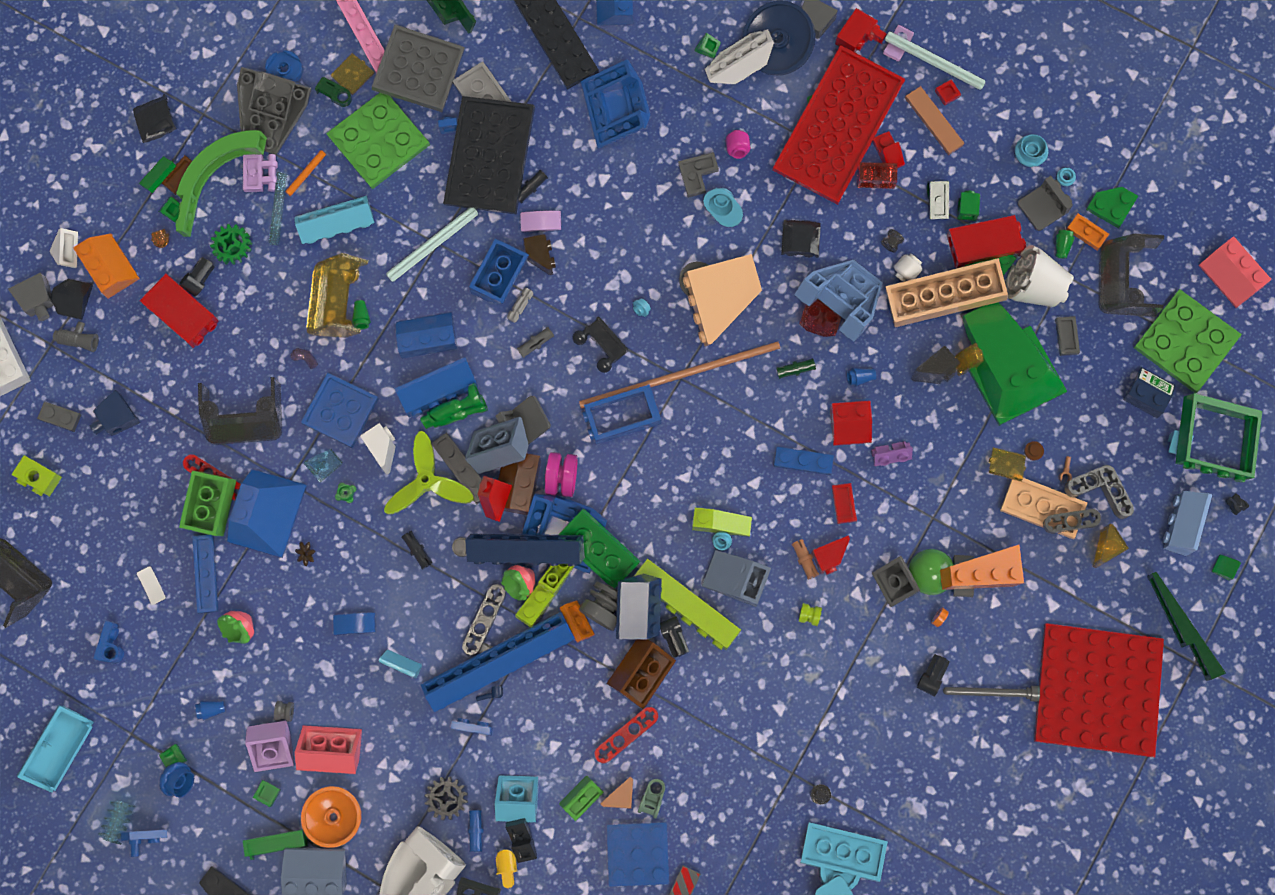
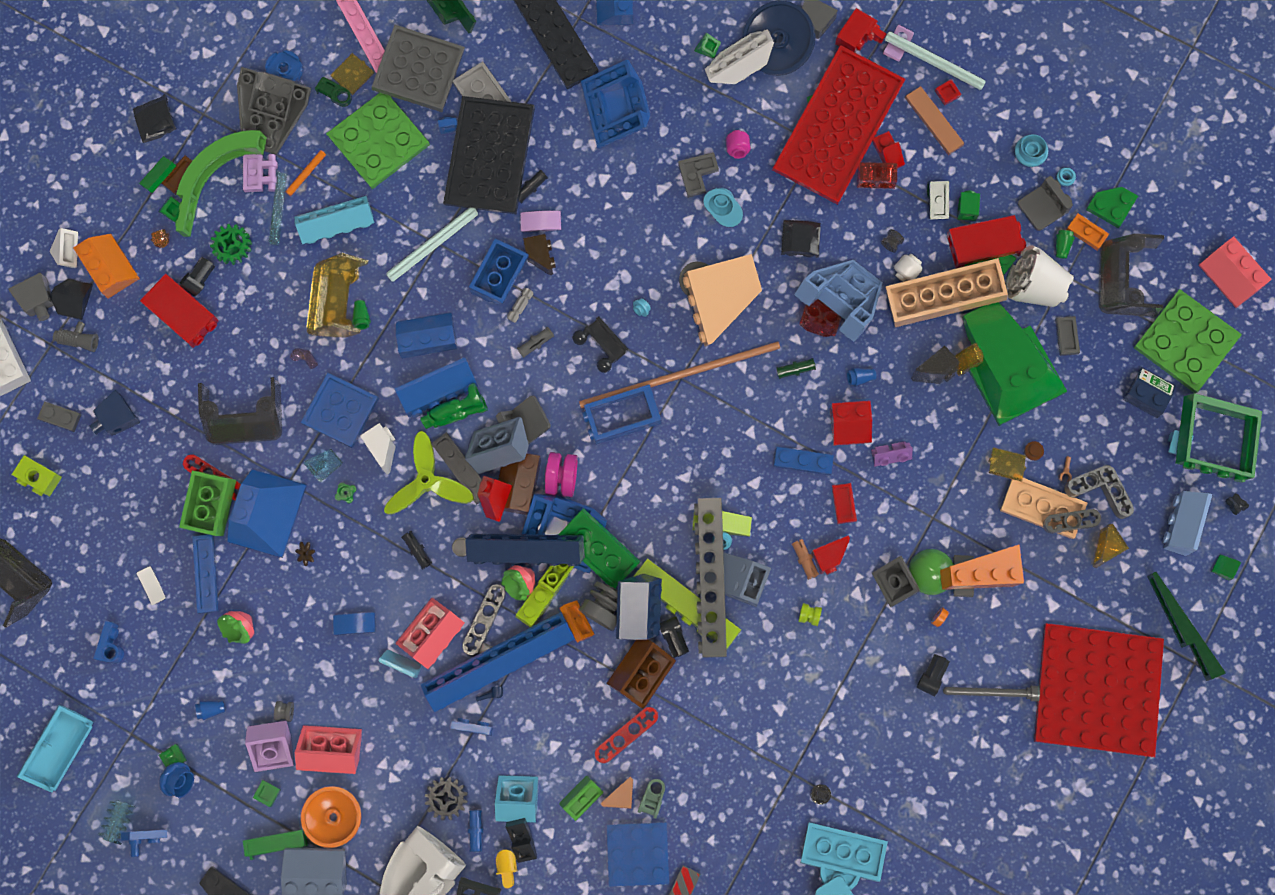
none -> coral slope [395,598,465,669]
none -> dark grey brick [694,498,727,658]

